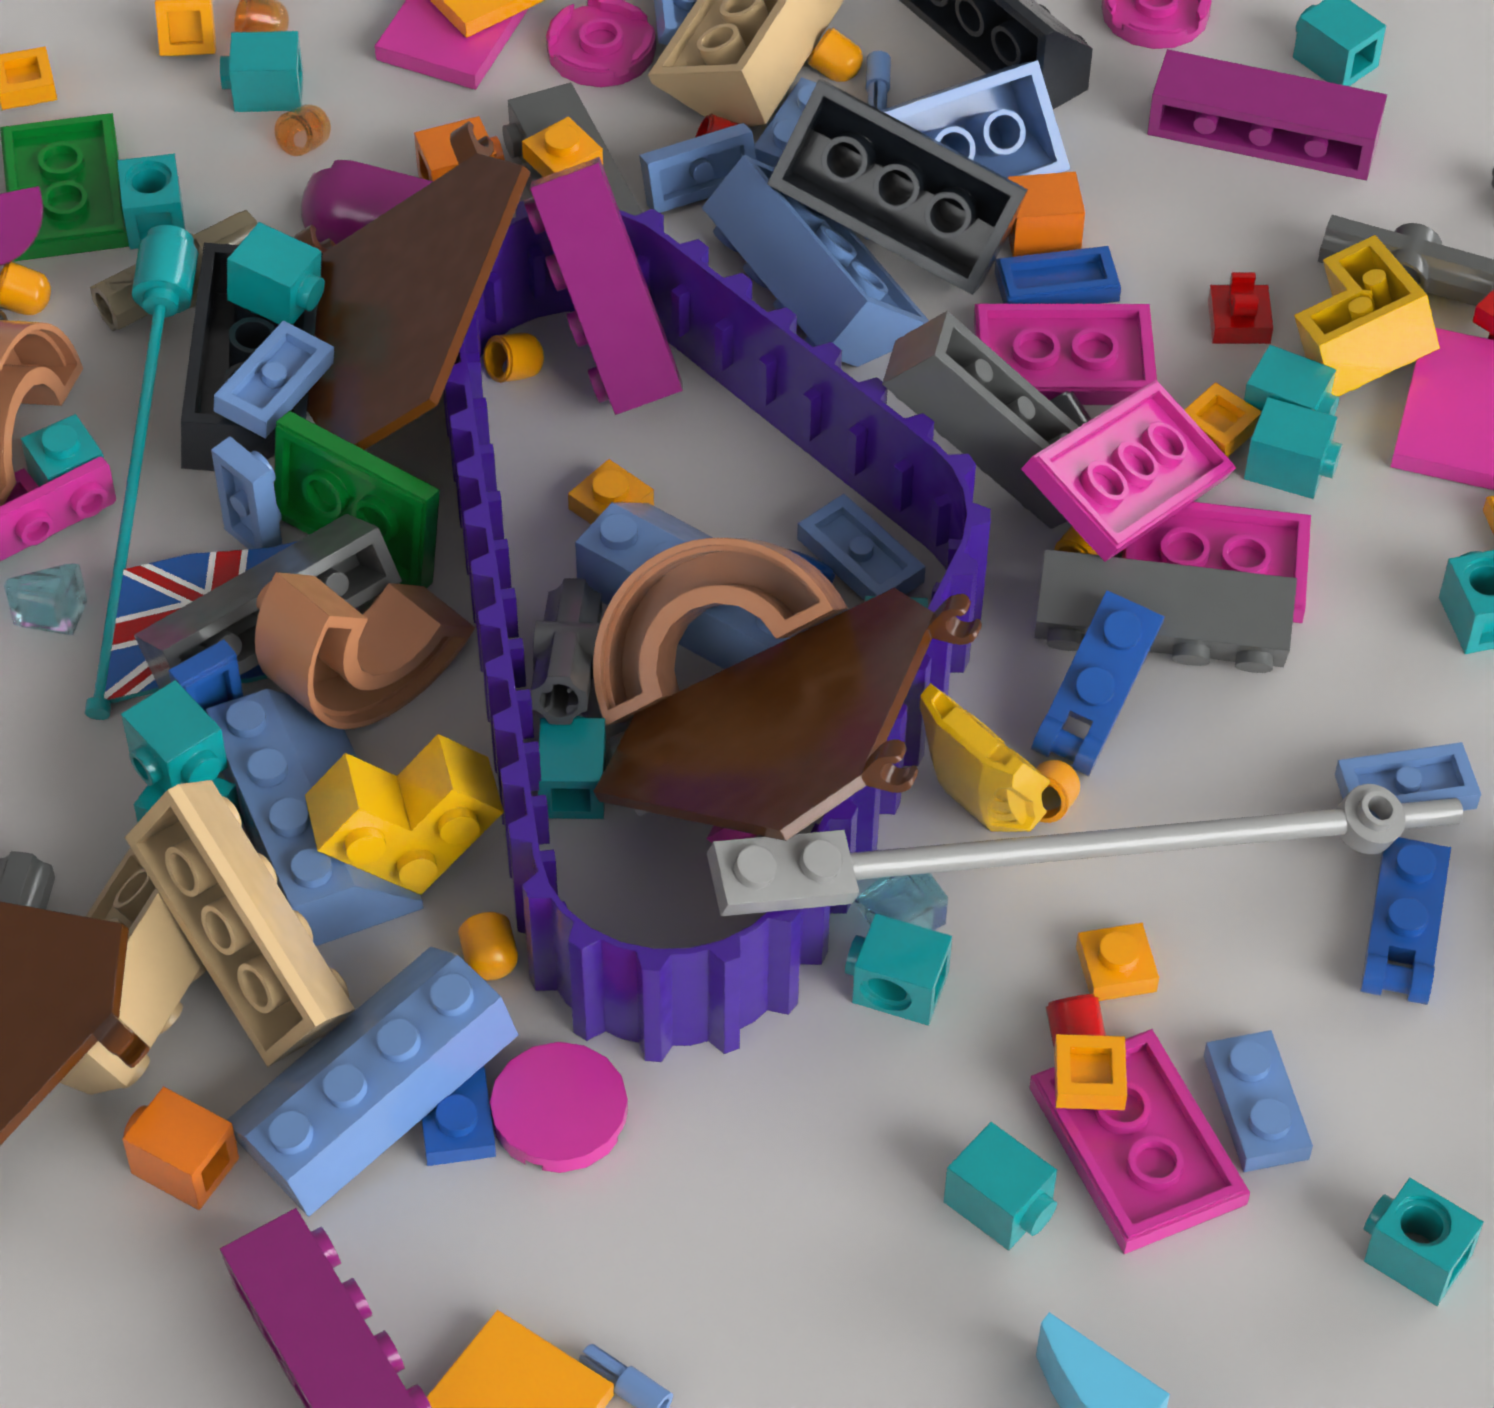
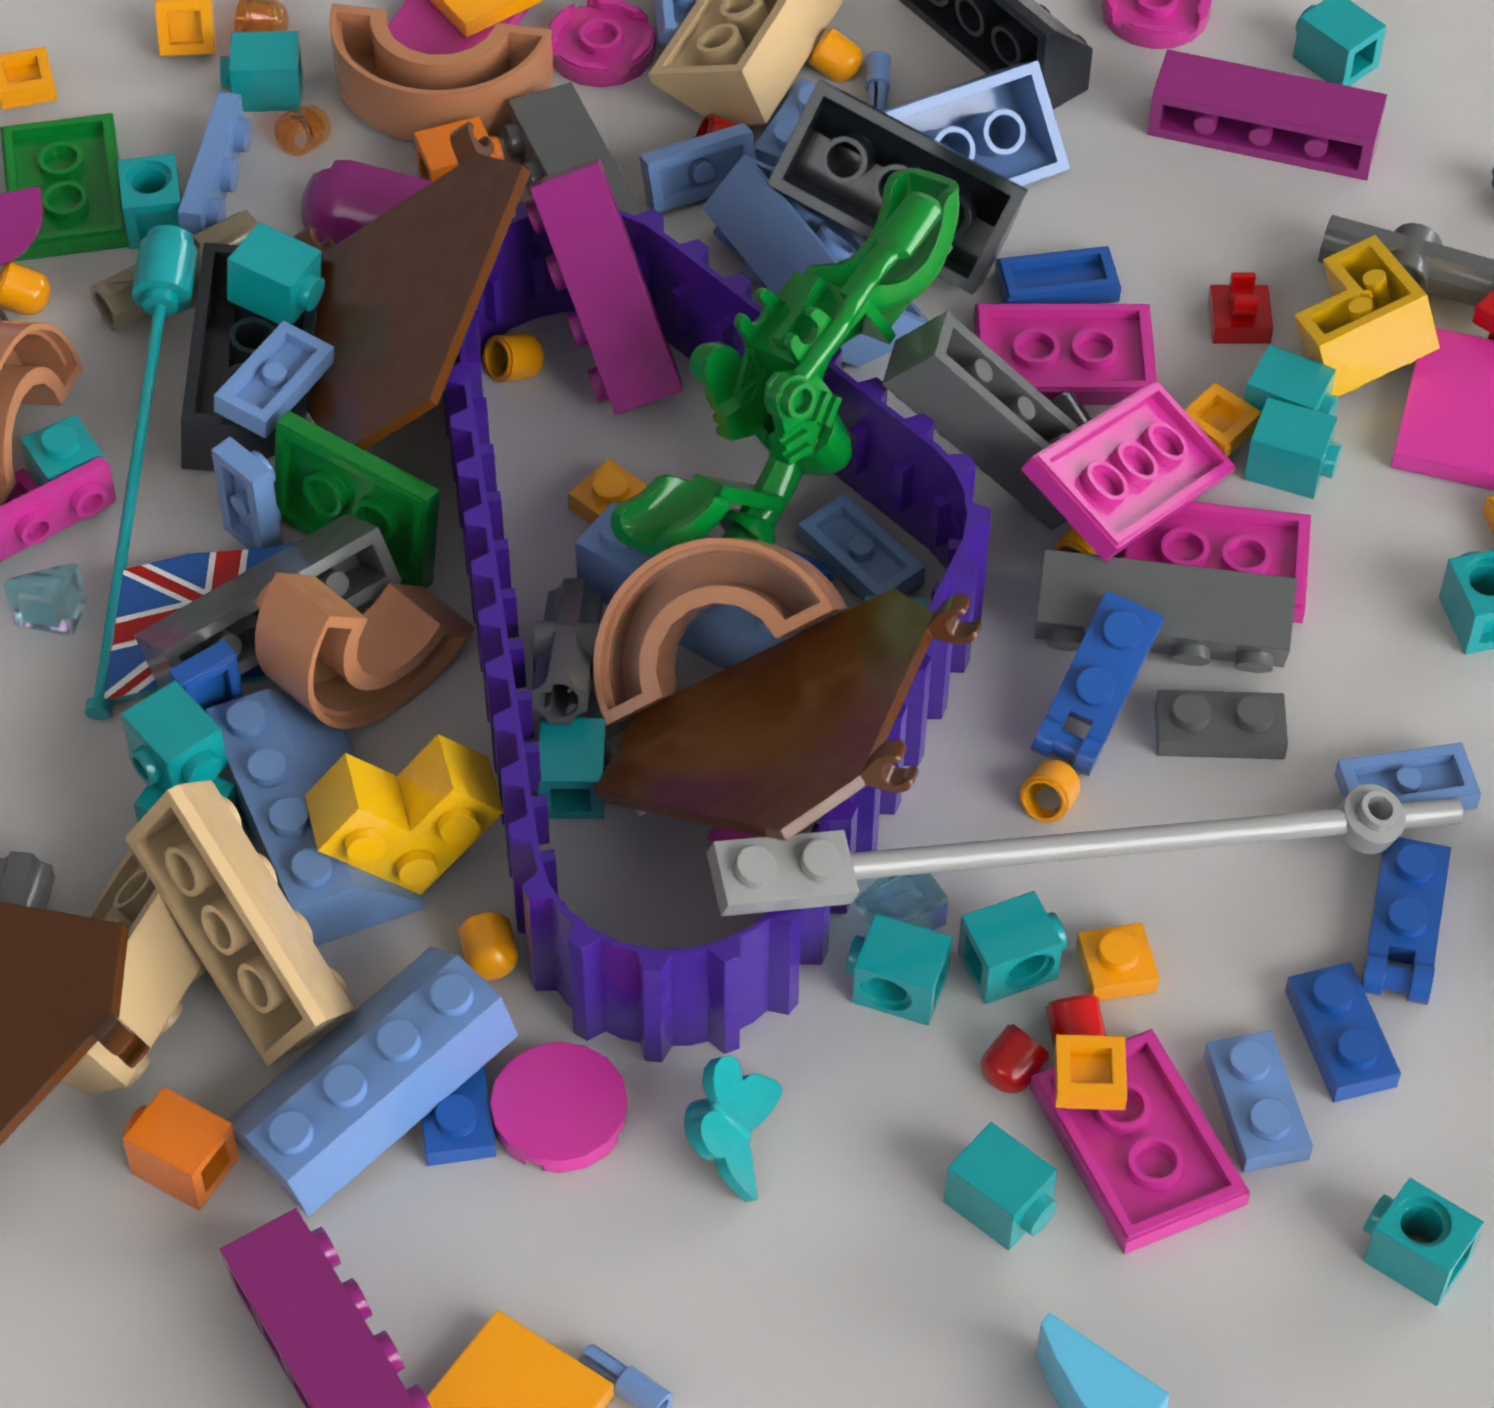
light orange plate [522,116,603,177] -> none
yellow slope [920,683,1051,832] -> none
orange brick [1007,171,1085,257] -> none
none -> medium blue plate [178,92,252,235]
none -> nougat brick [329,3,554,142]
none -> green piece [611,168,959,557]
none -> teal animal [684,1055,783,1202]
none -> teal brick [958,891,1067,1004]
none -> red piece [981,1024,1050,1093]
none -> dark grey plate [1155,690,1288,759]
none -> blue plate [1285,962,1401,1103]

